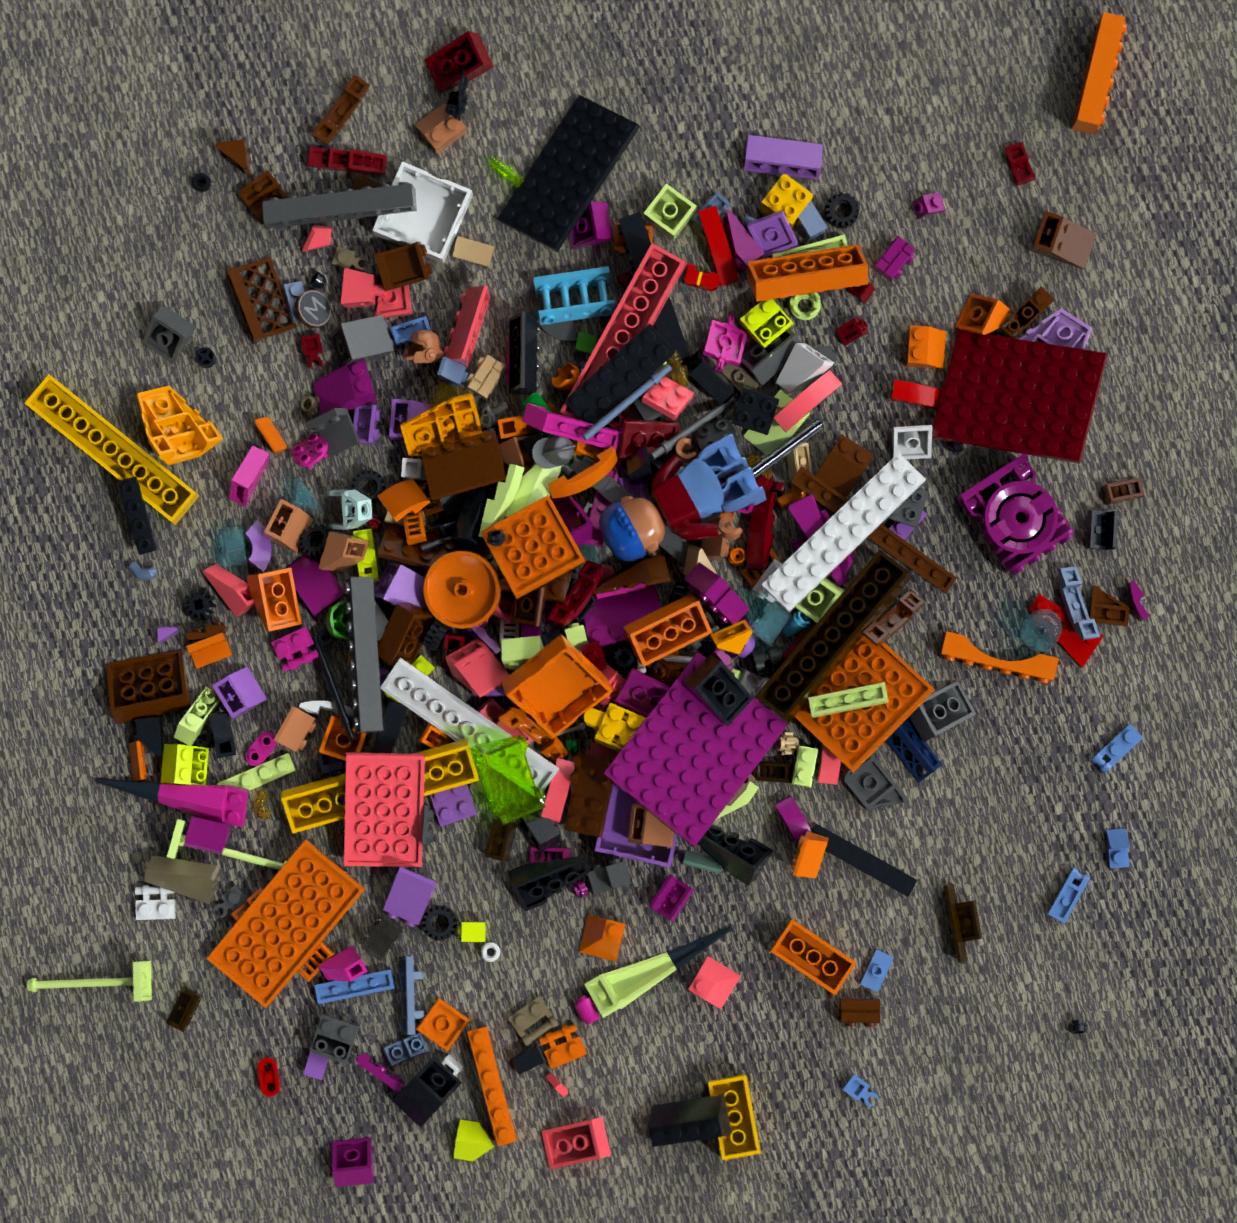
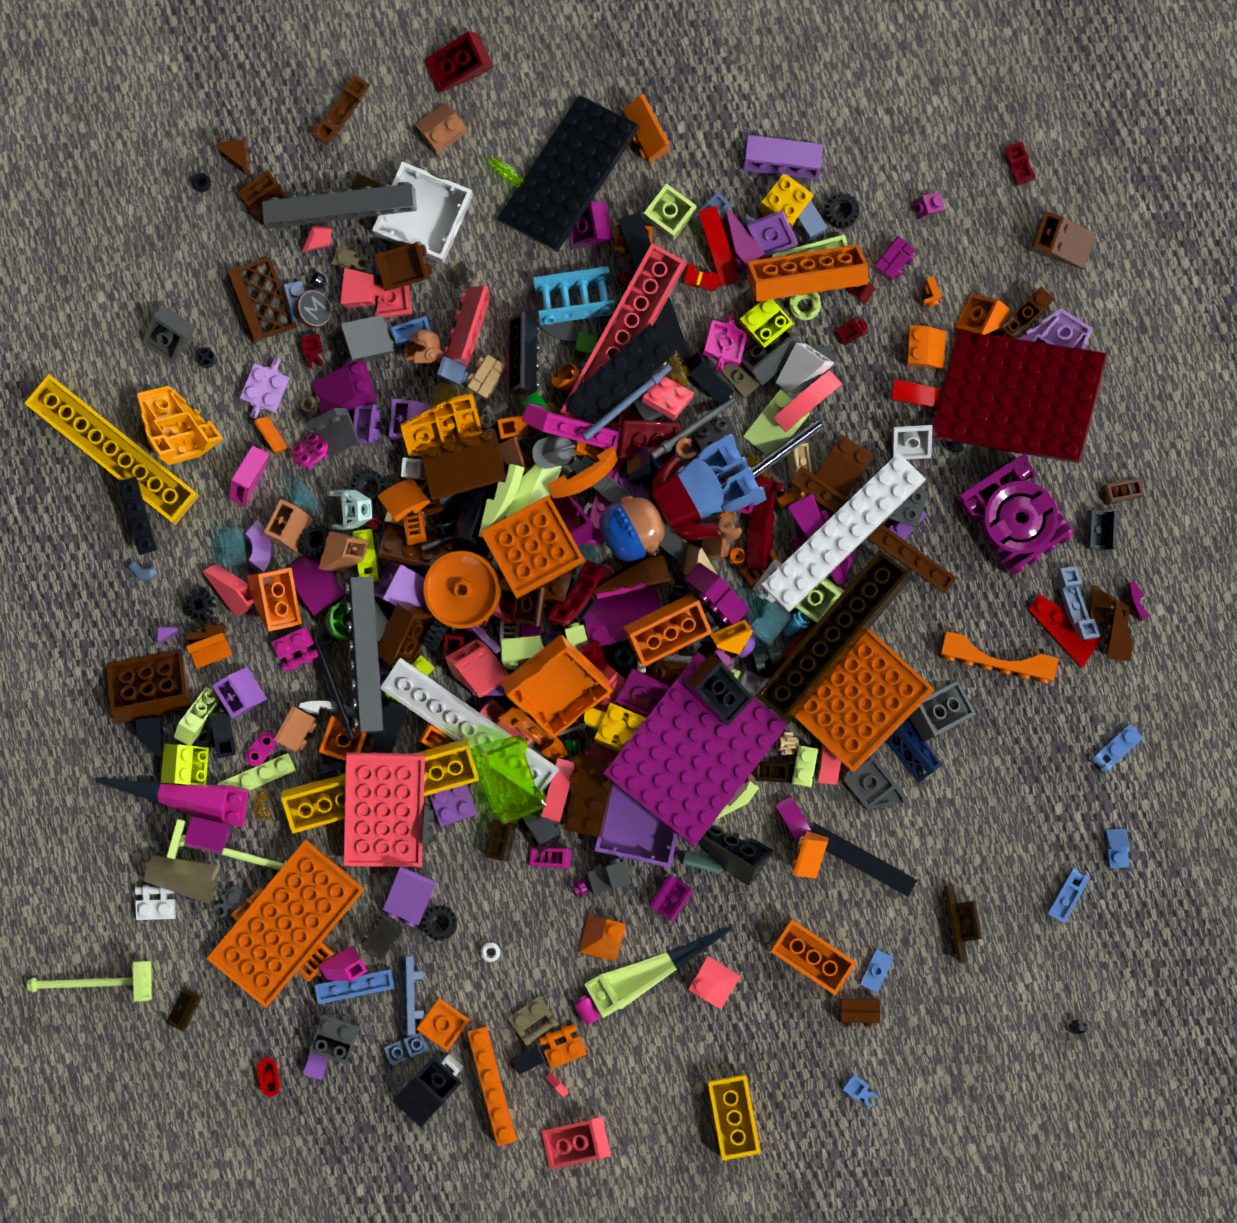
orange slope [129,741,147,781] -> none
dark red slope [307,146,387,175] -> none
magenta slope [332,1138,374,1187] -> none
magenta plate [357,1053,405,1093] -> none
black hinge [445,69,468,121] -> none
tan slope [453,236,494,267] -> none
neon yellow slope [454,1119,494,1161] -> none
neon yellow brick [458,922,486,942] -> none
black plate [487,530,506,546] -> none
black wedge [508,856,591,911] -> none
nougat slope [628,804,674,847] -> none
black slope [648,1094,732,1147] -> none
black bracket [731,385,779,435] -> none
yellowish green plate [808,682,889,718] -> none
reddish brown slope [862,589,925,646] -> none
clear light blue brick [1021,609,1062,652] -> none
orange brick [1072,12,1127,135] -> none
none -> lavender plate [240,357,290,420]
none -> orange slope [623,94,669,163]
none -> orange bracket [922,276,942,308]
none -> reddish brown slope [1103,598,1133,661]

